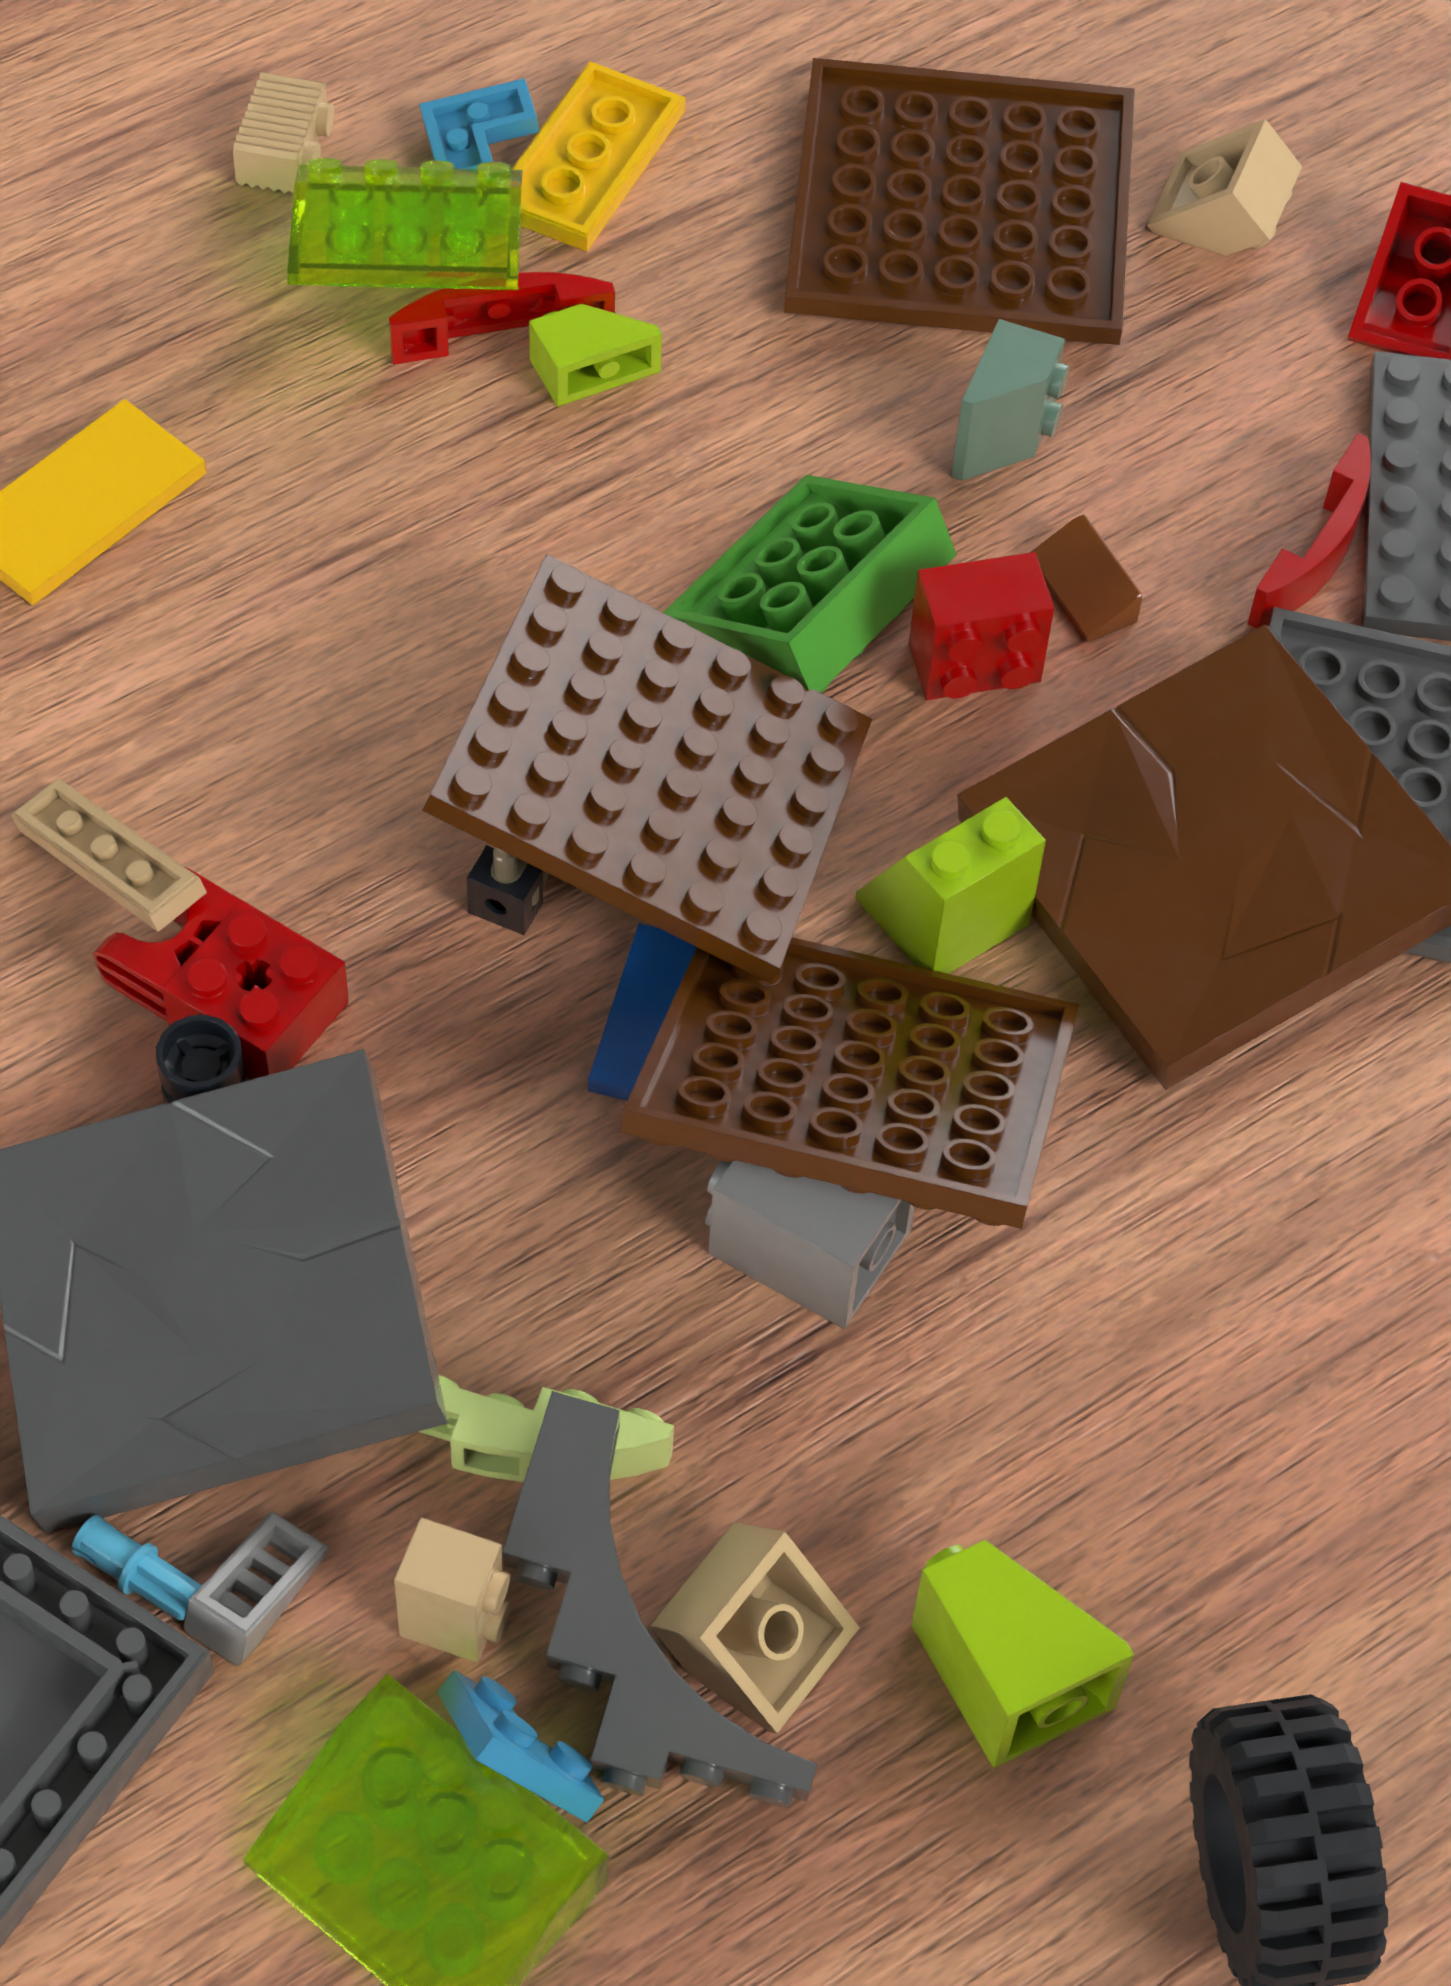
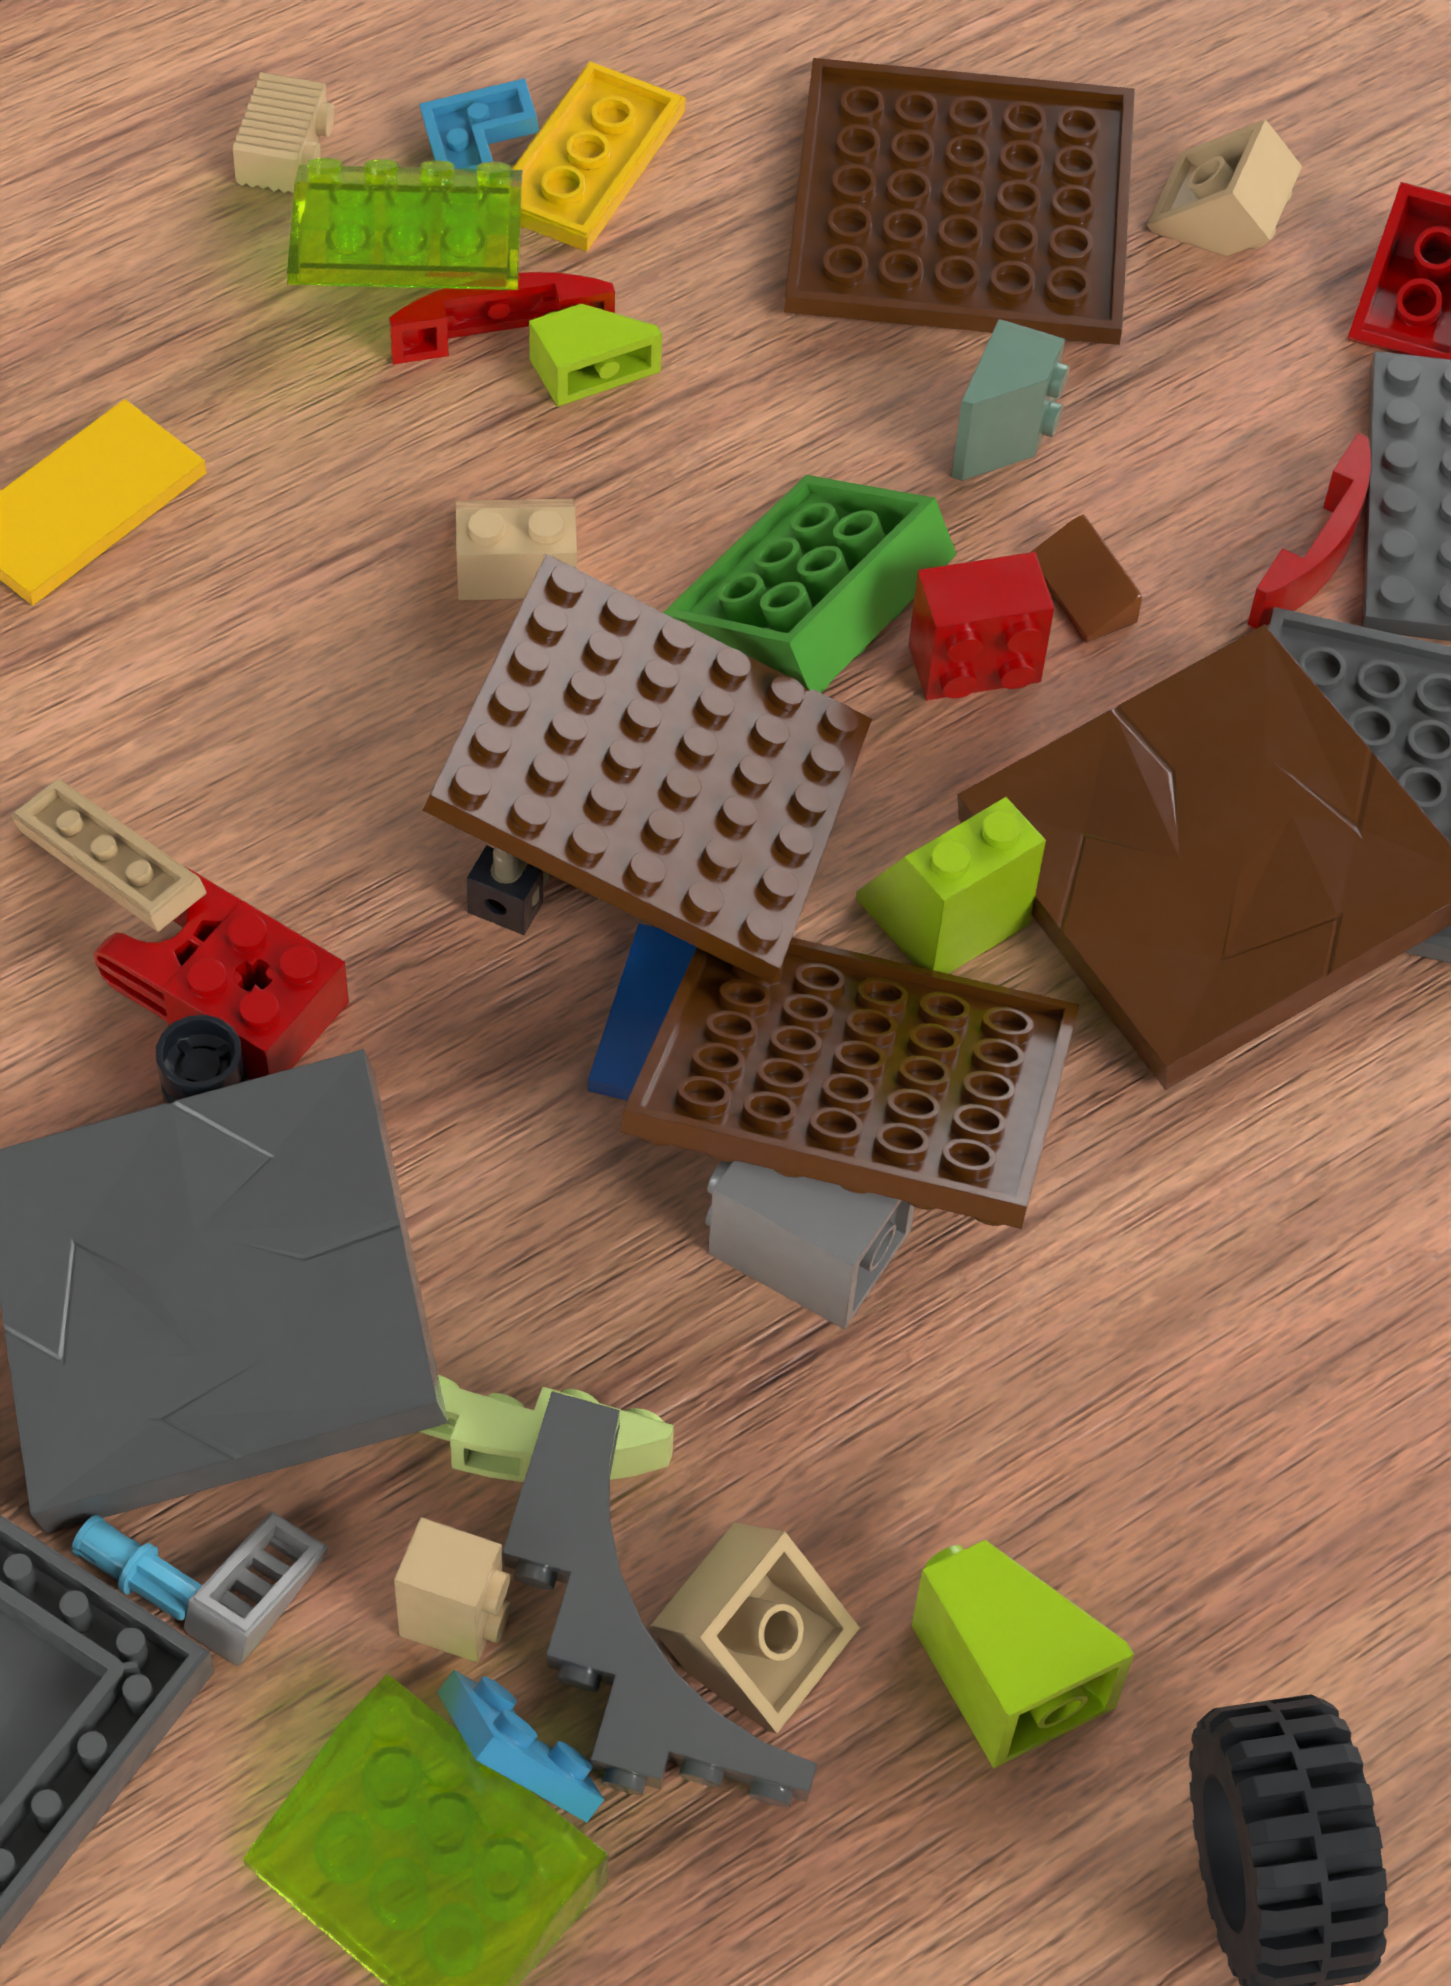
none -> tan slope [456,499,577,600]

